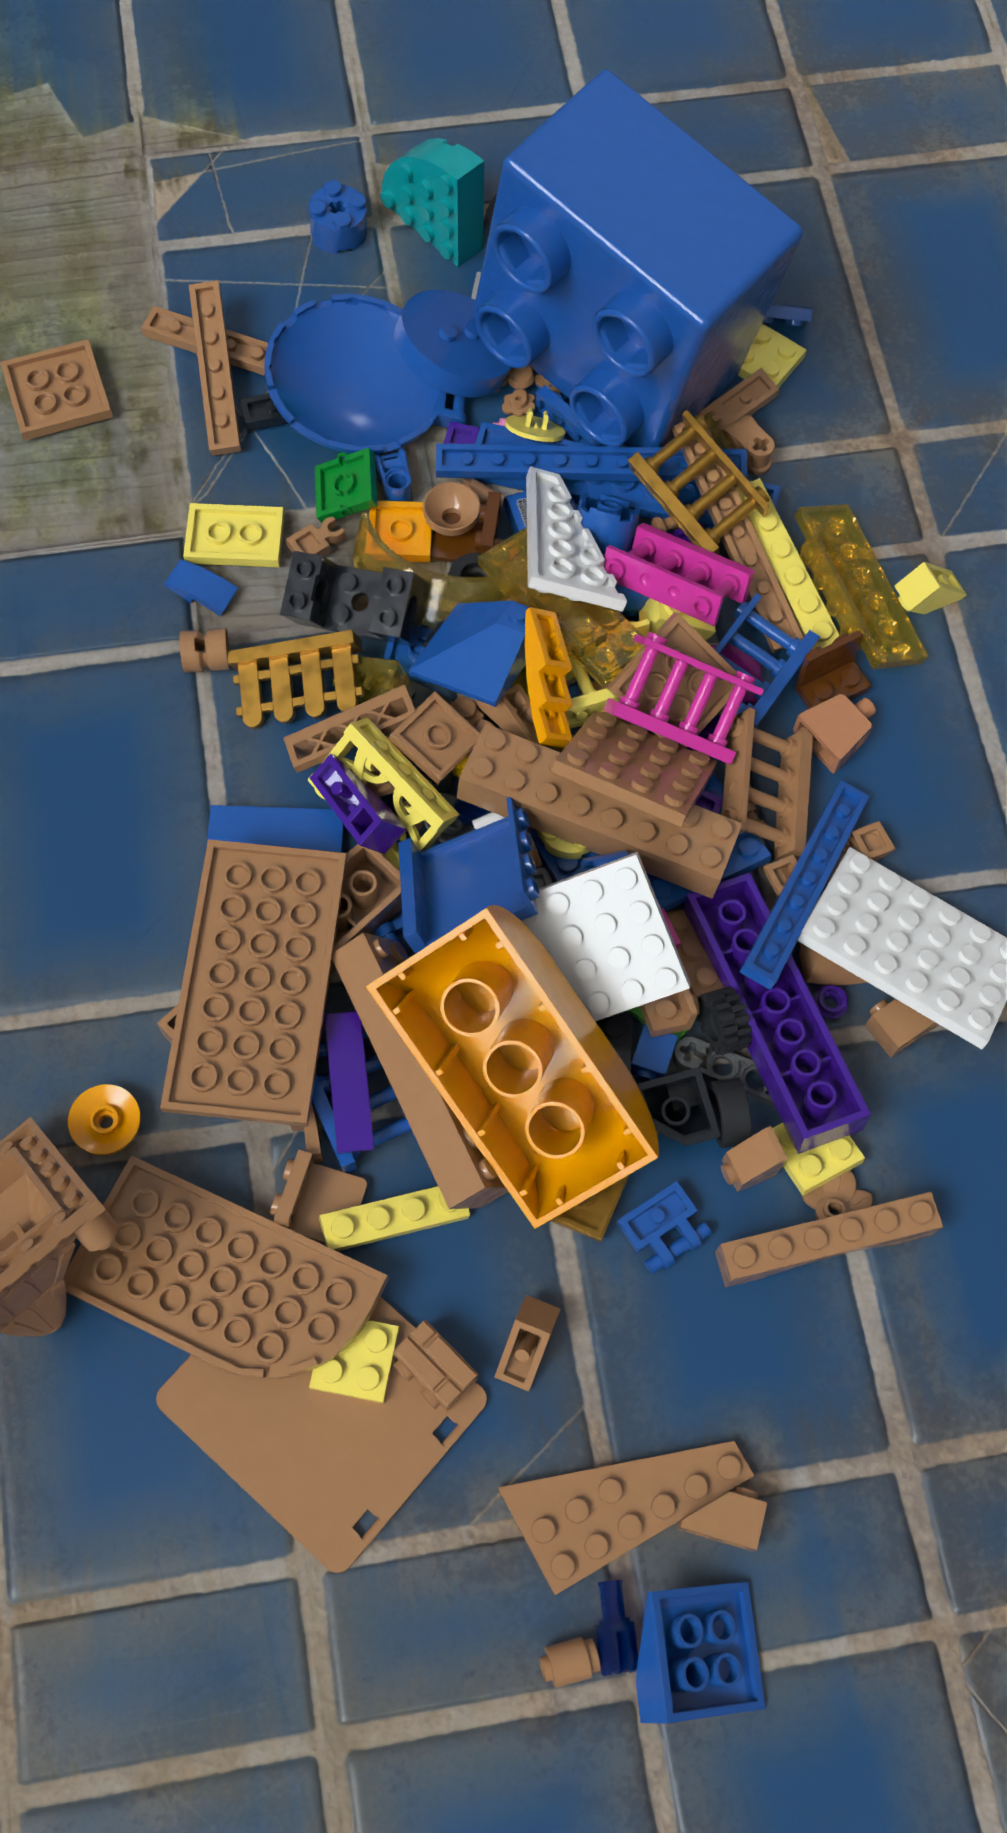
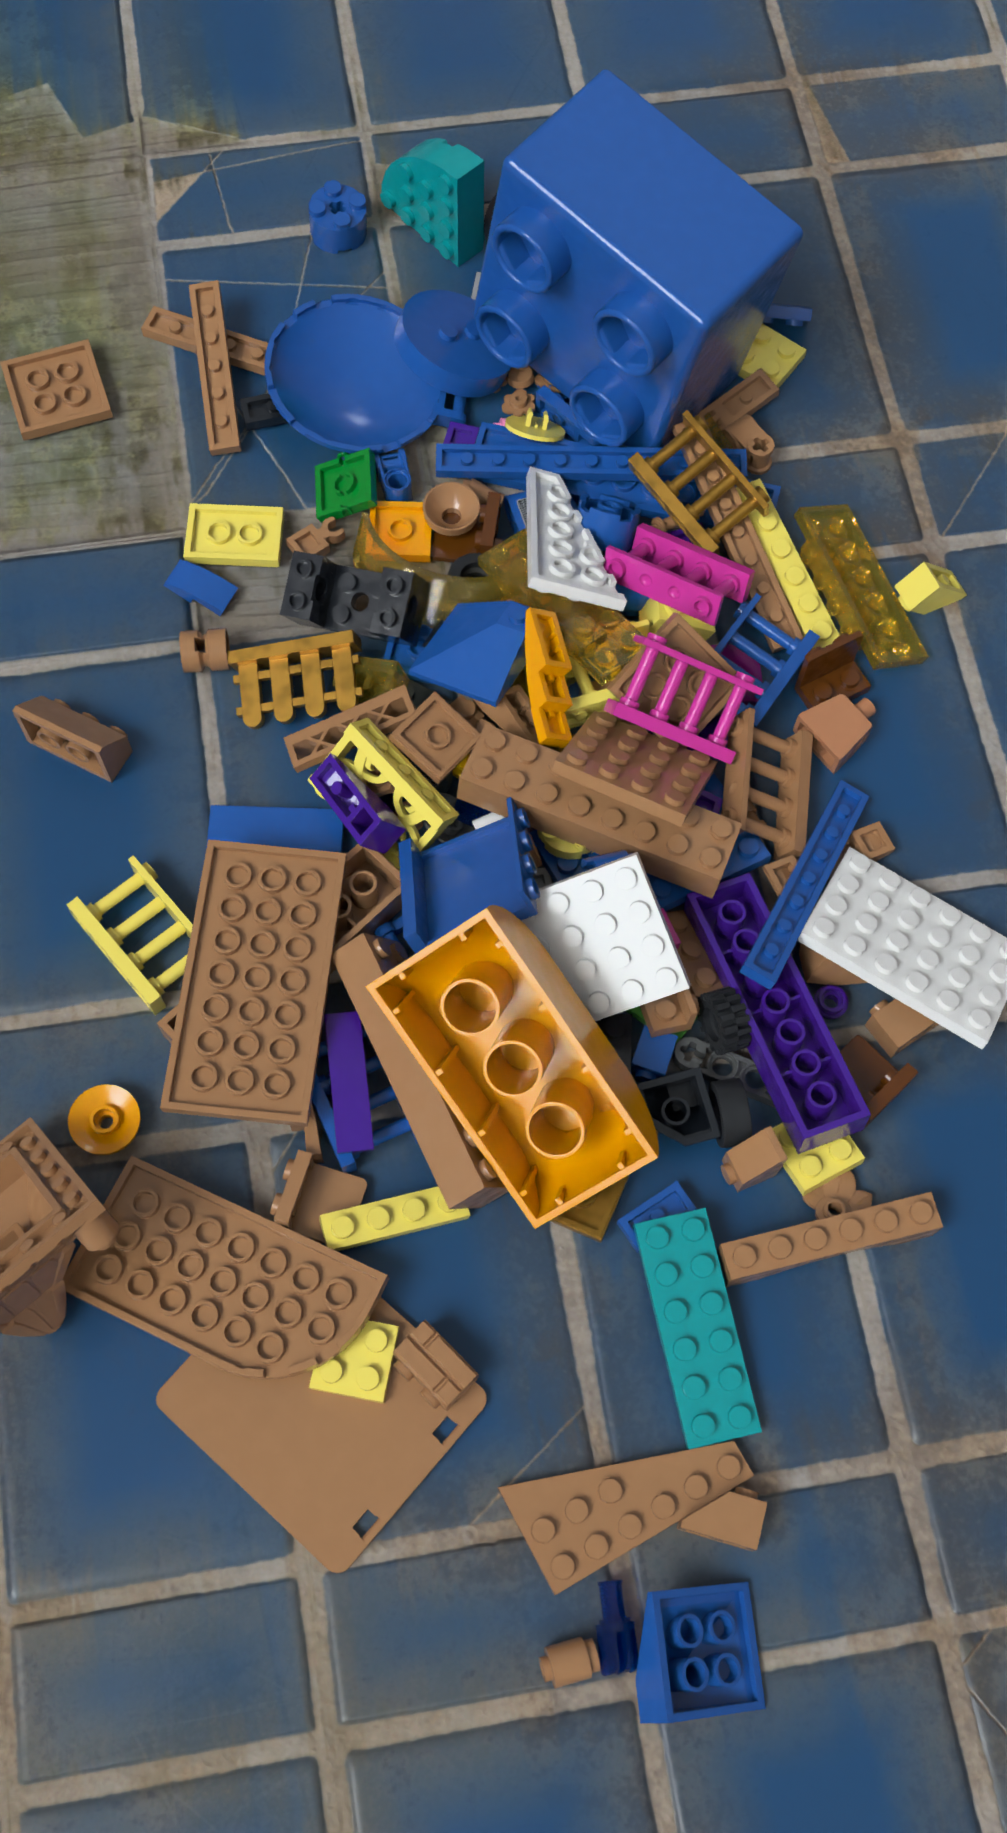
medium nougat slope [494,1295,561,1392] -> none
none -> medium nougat slope [12,695,133,783]
none -> light yellow fence [66,855,193,1015]
none -> teal plate [633,1208,762,1450]
none -> reddish brown bracket [840,1035,919,1131]

